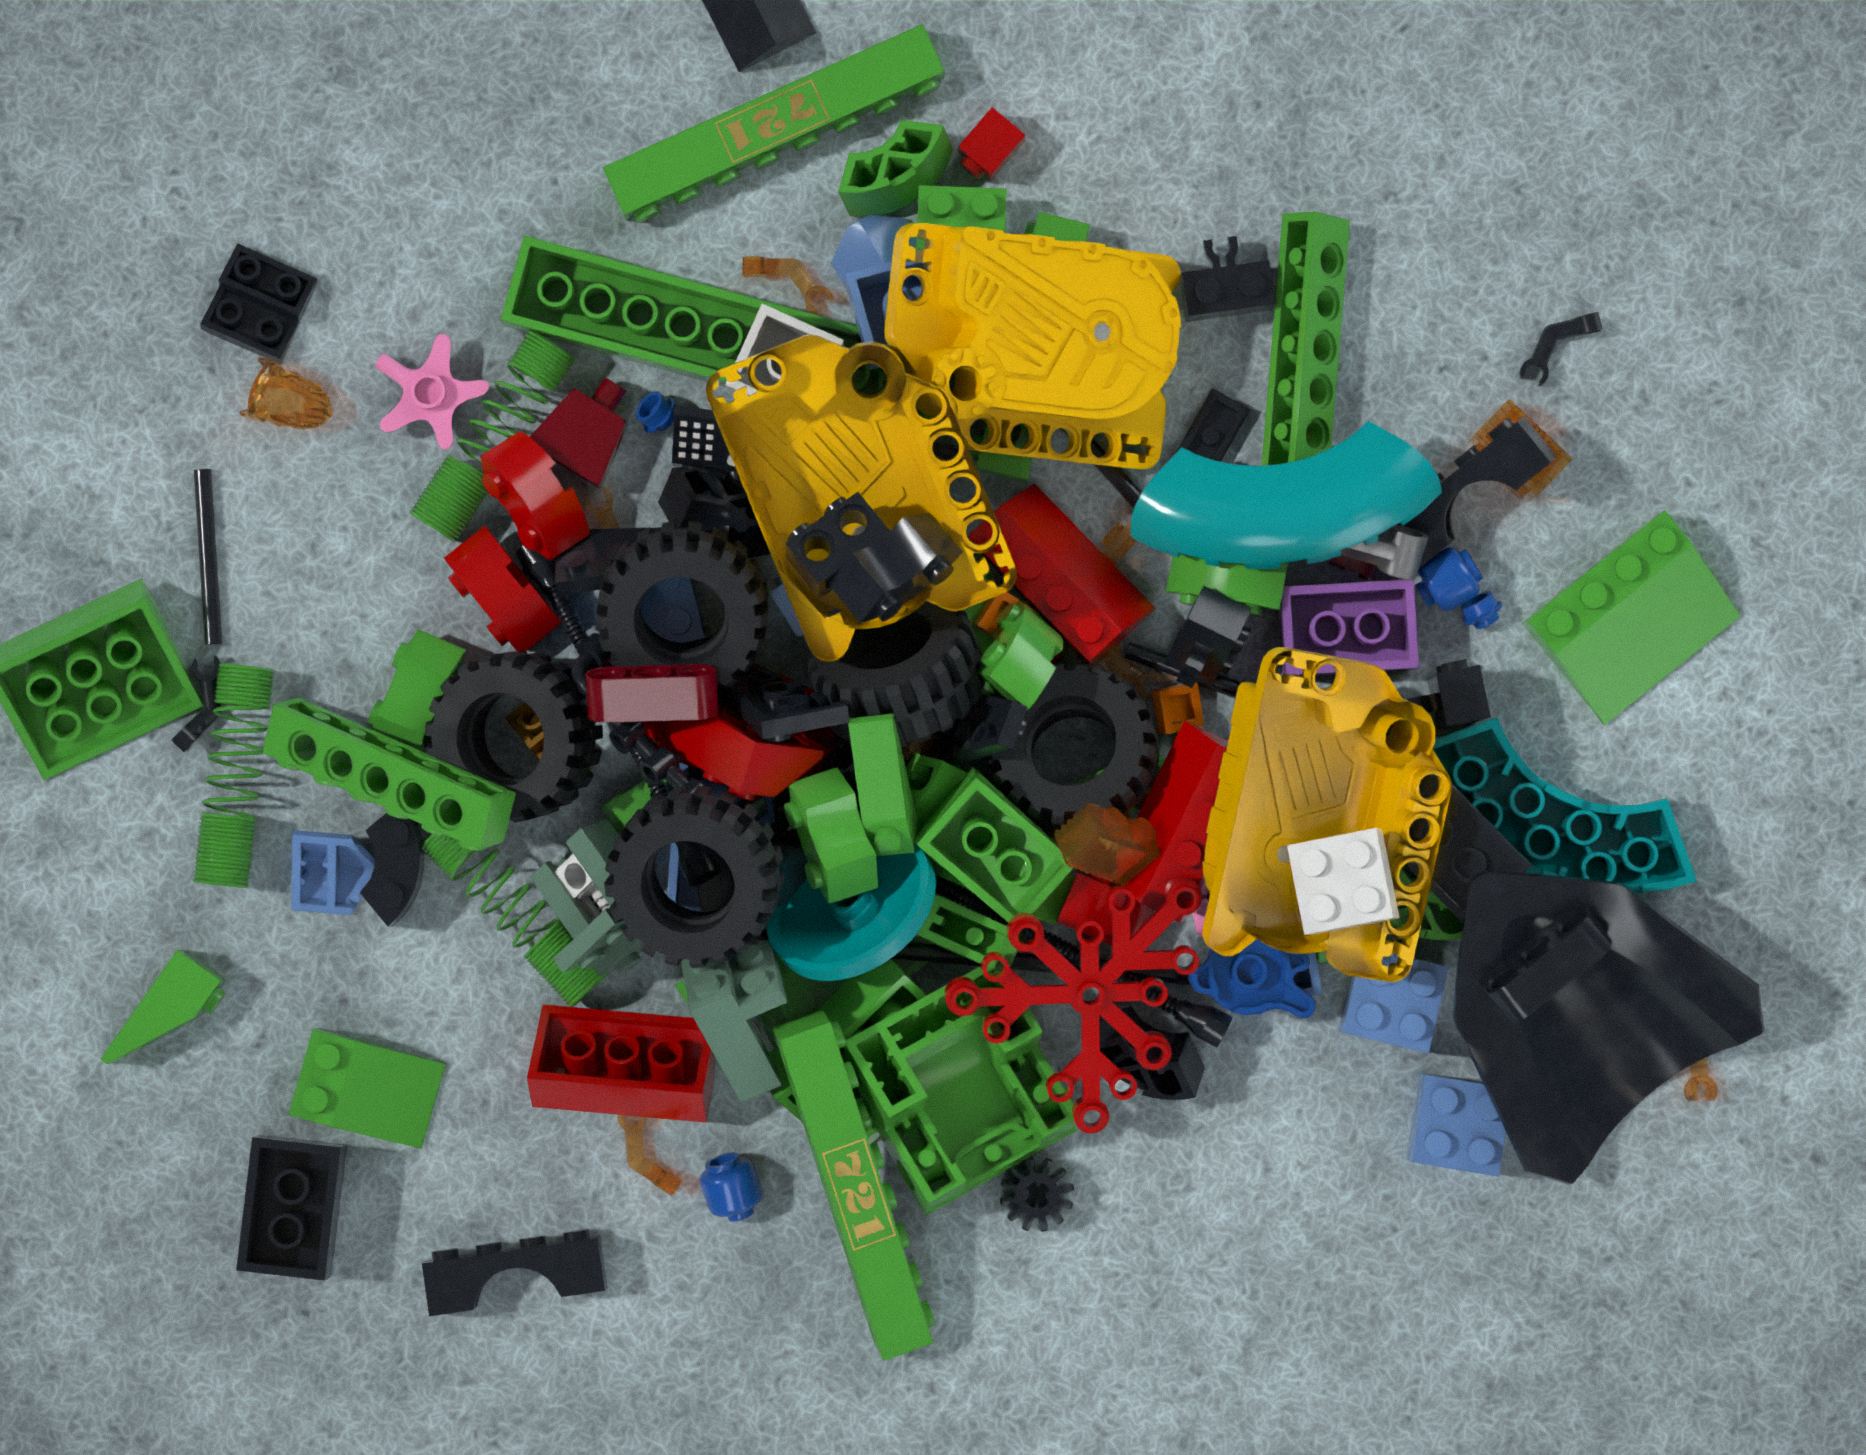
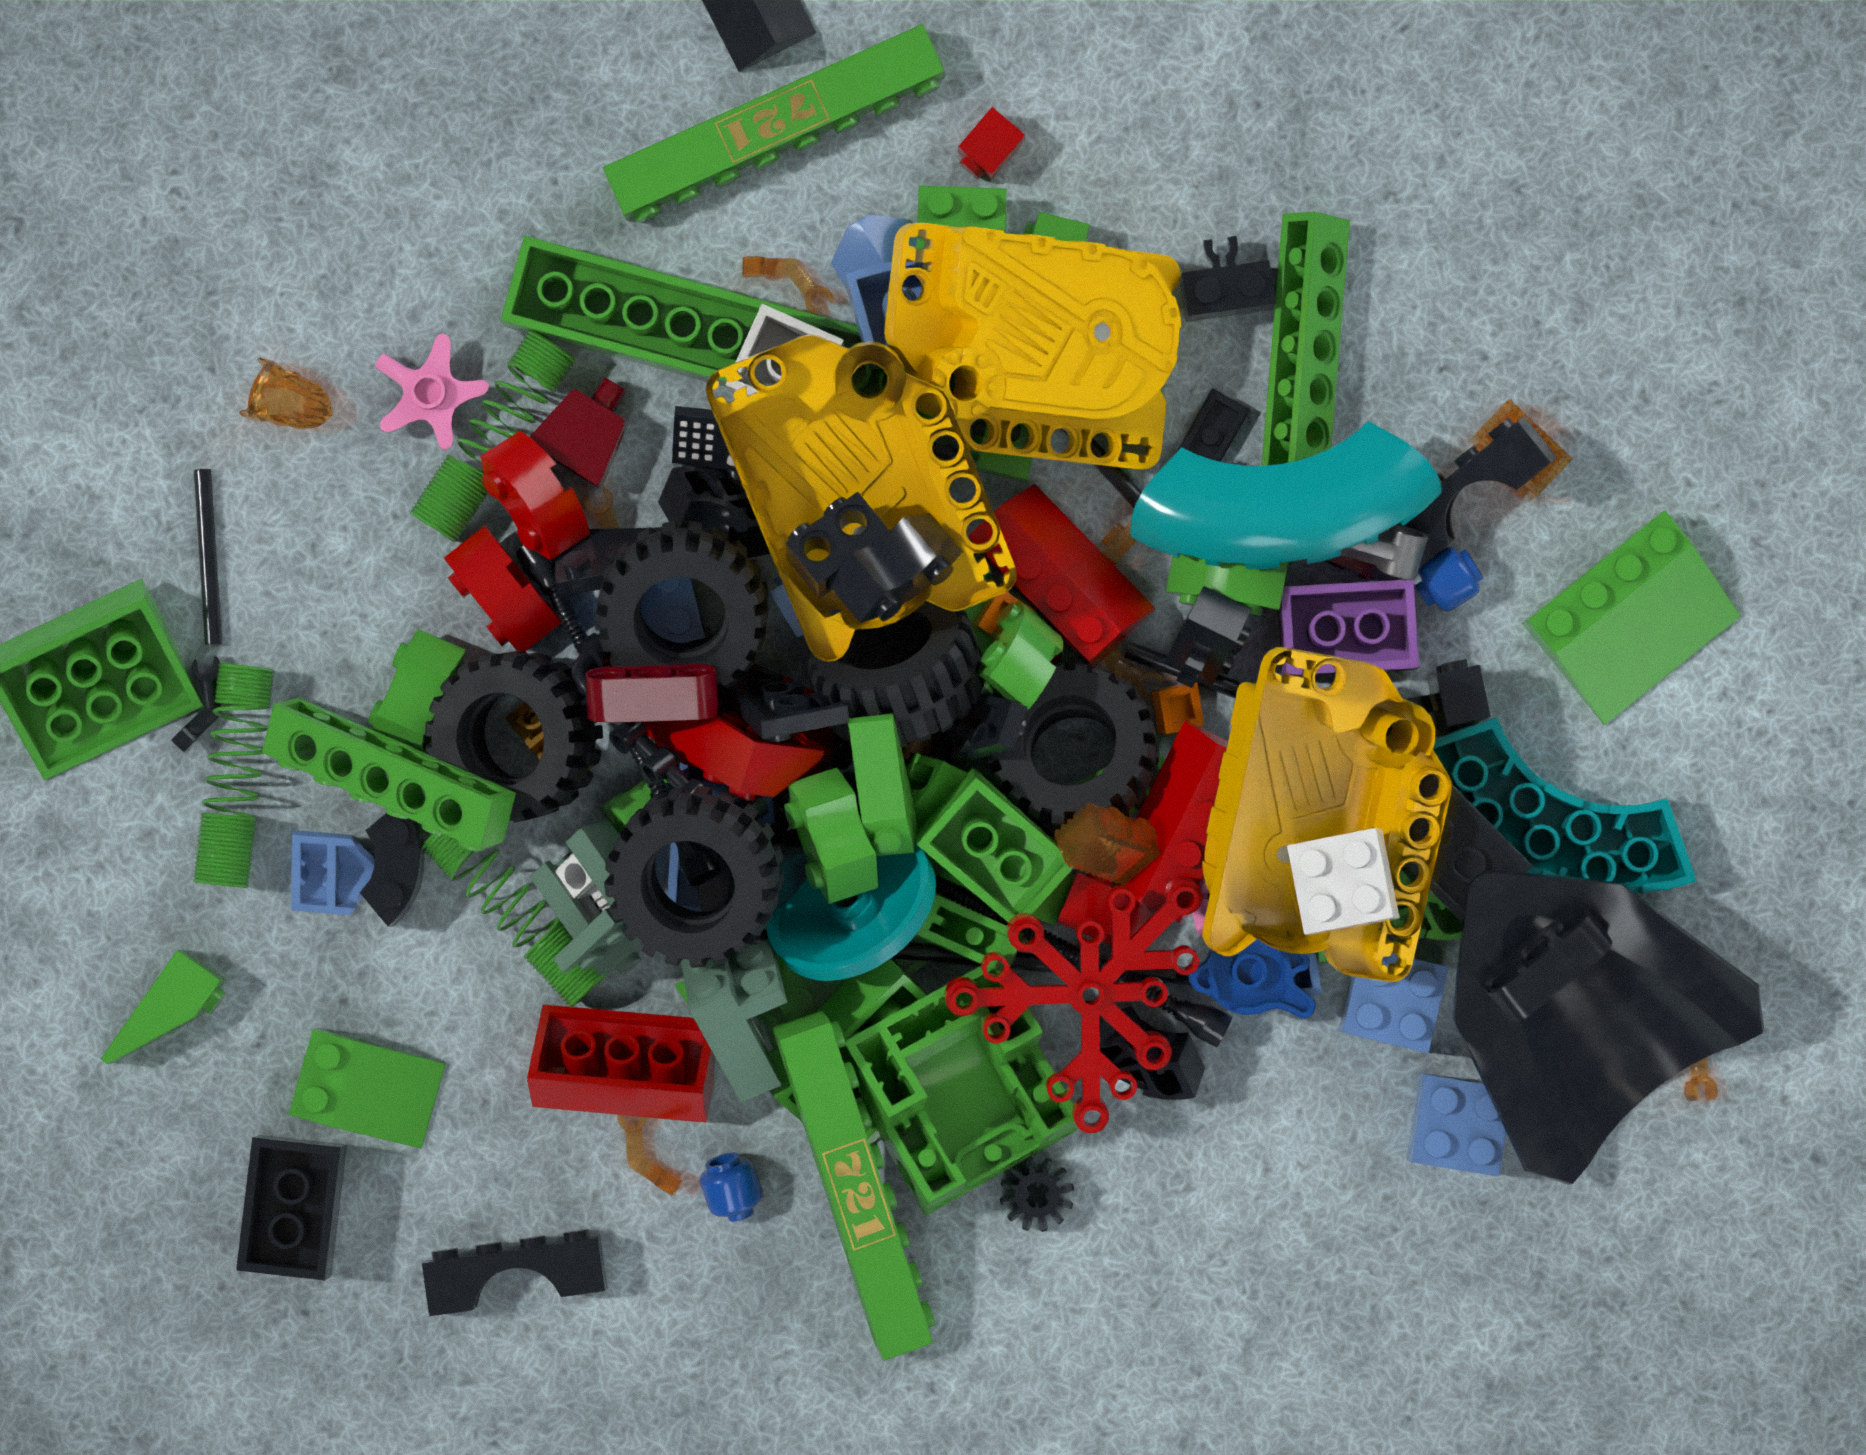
black slope [200,243,317,365] -> none
blue plate [636,391,676,433] -> none
bright green brick [838,120,953,217] -> none
blue plate [1460,591,1503,629] -> none
black arm [1519,312,1603,387] -> none

